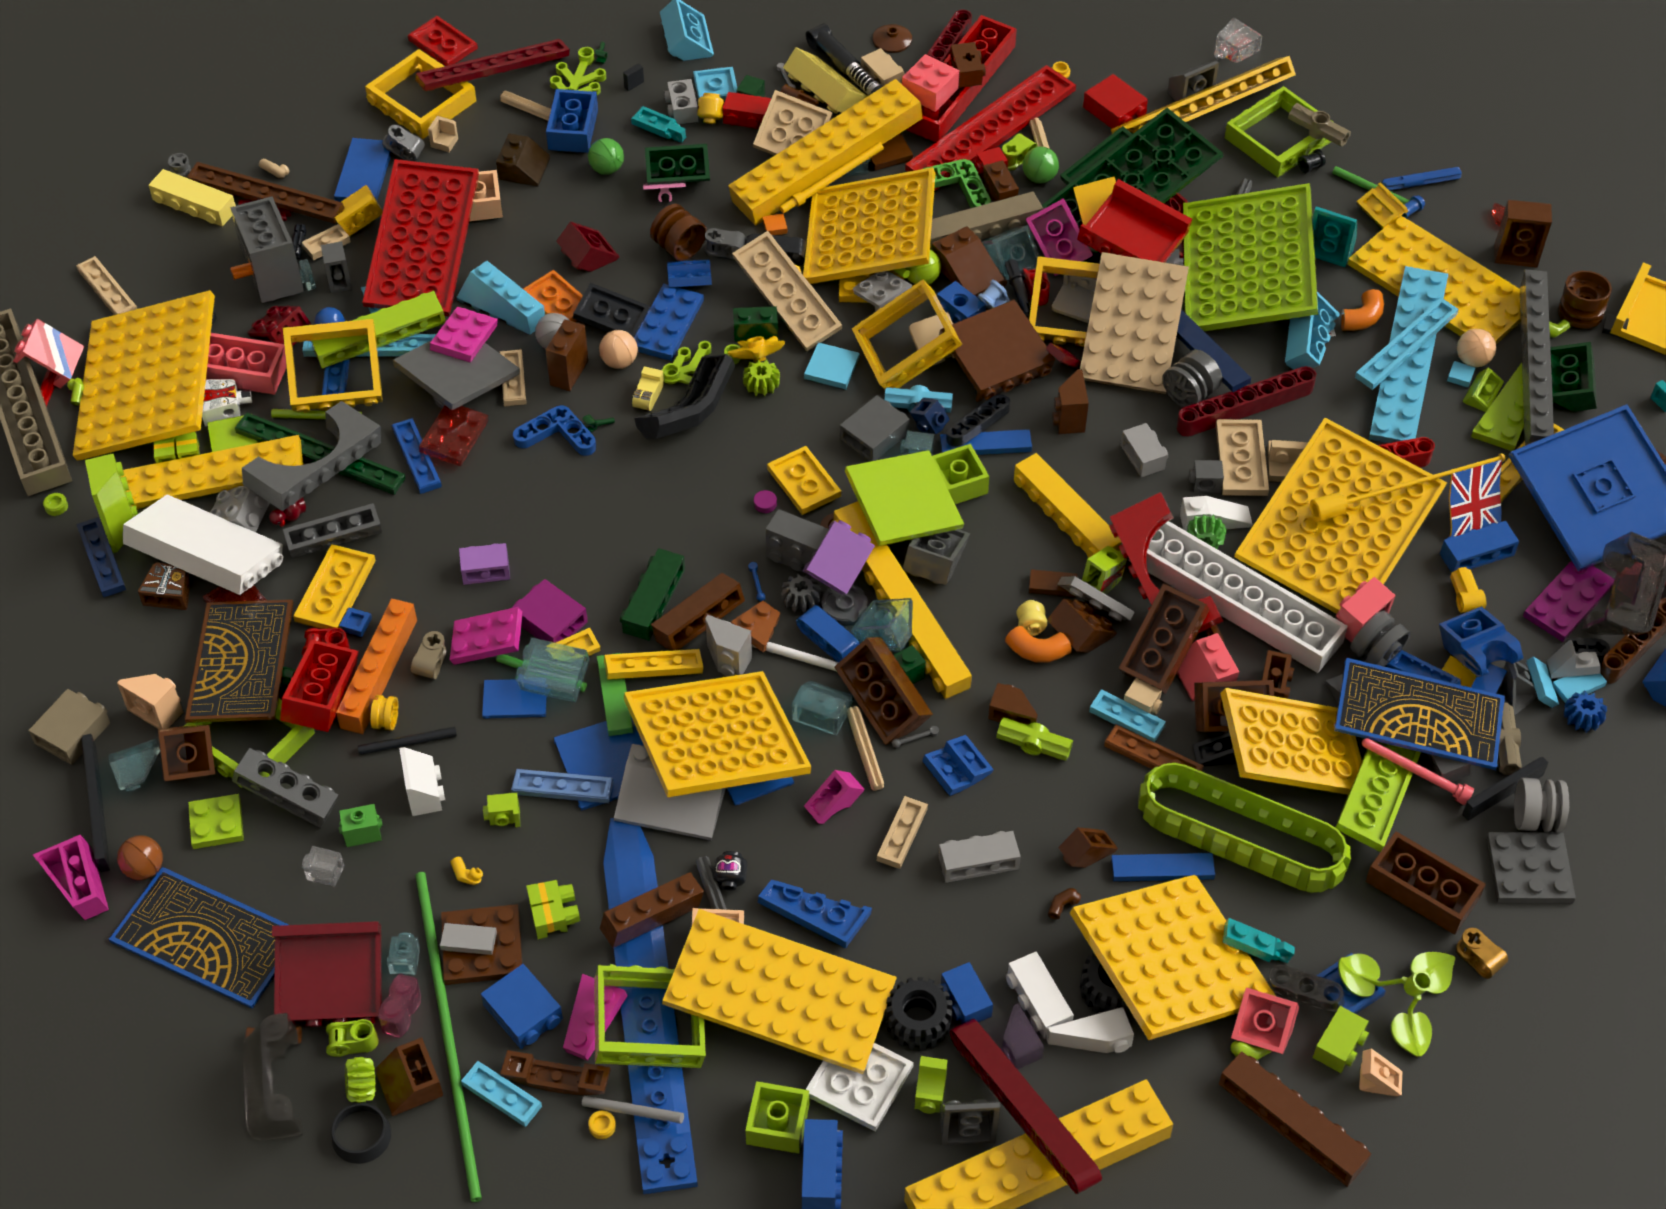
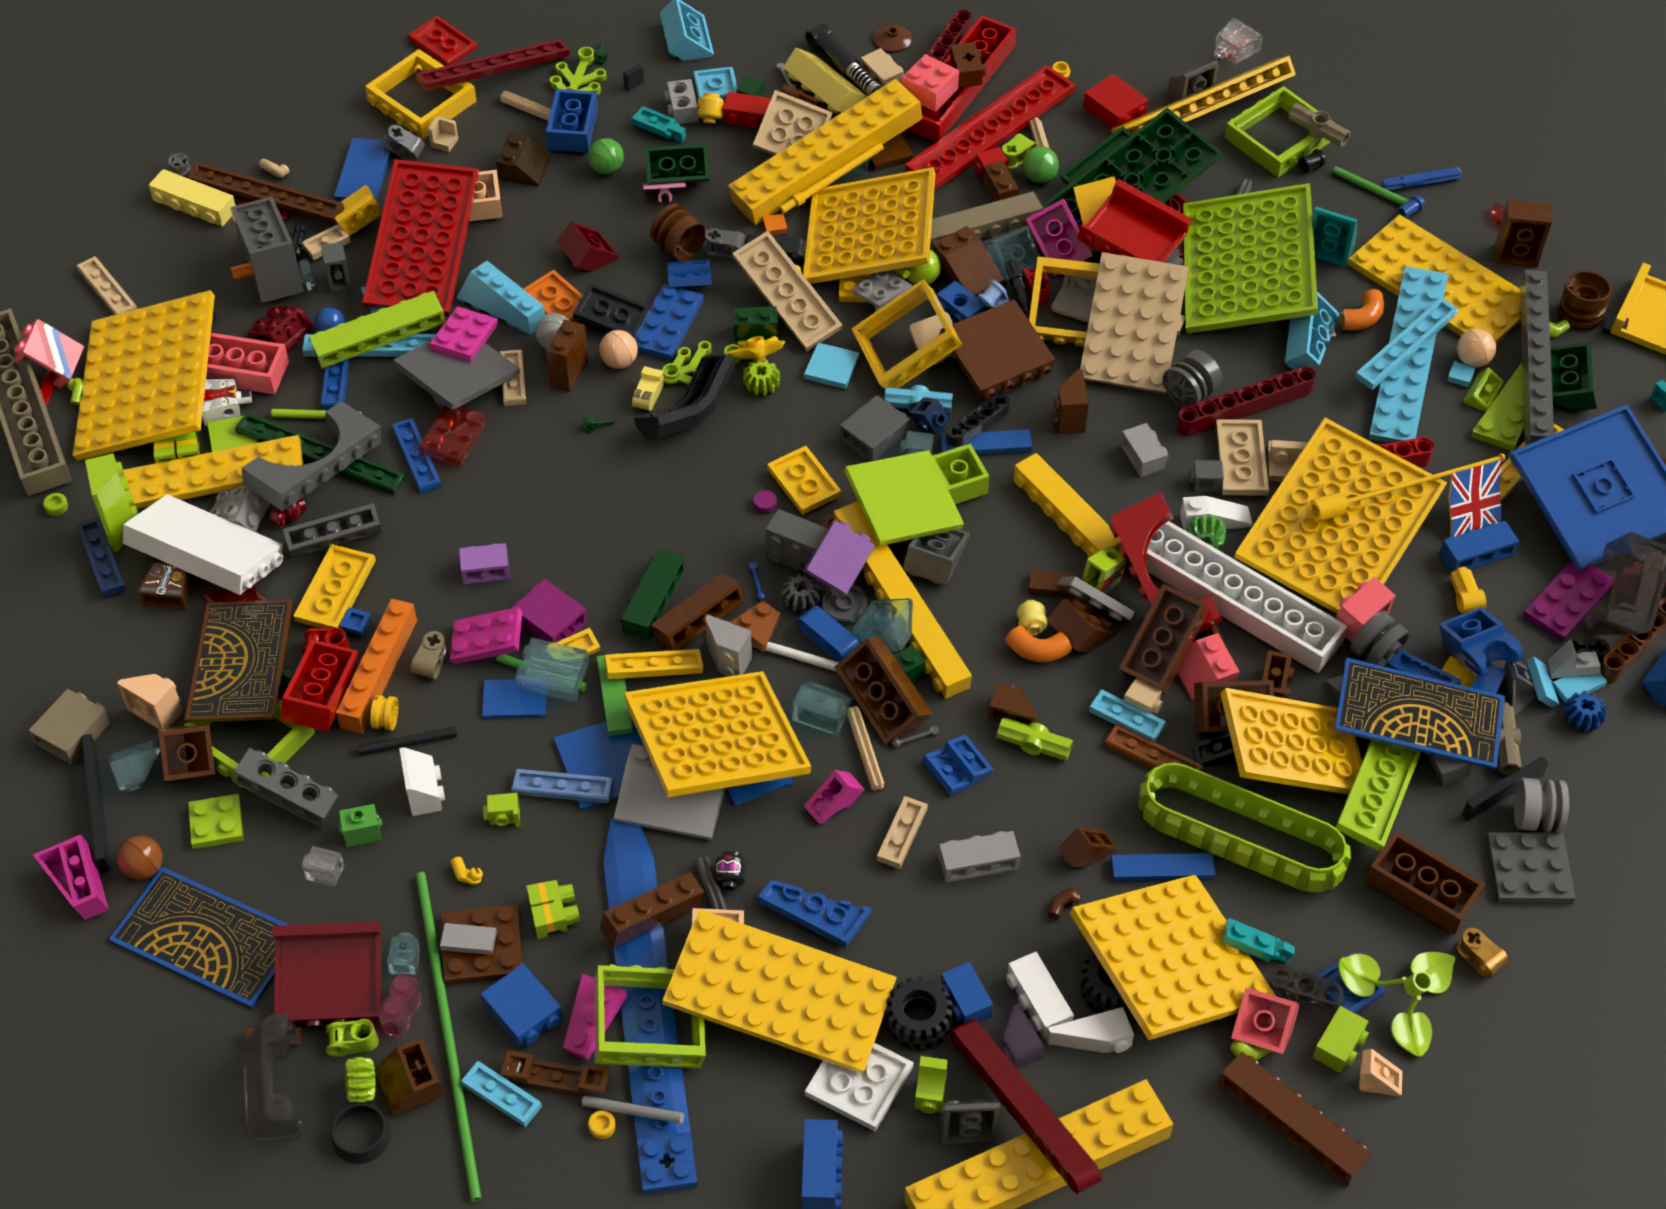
yellow window [283,319,383,413] -> none
blue beam [513,405,596,456] -> none
lime brick [745,1081,810,1154] -> none
bright green beam [923,159,991,208] -> none
dark red tile [1046,343,1081,369] -> none
dark blue tile [1176,309,1251,392] -> none
yellow plate [1356,182,1408,229] -> none
coral piece [1362,738,1474,806] -> none

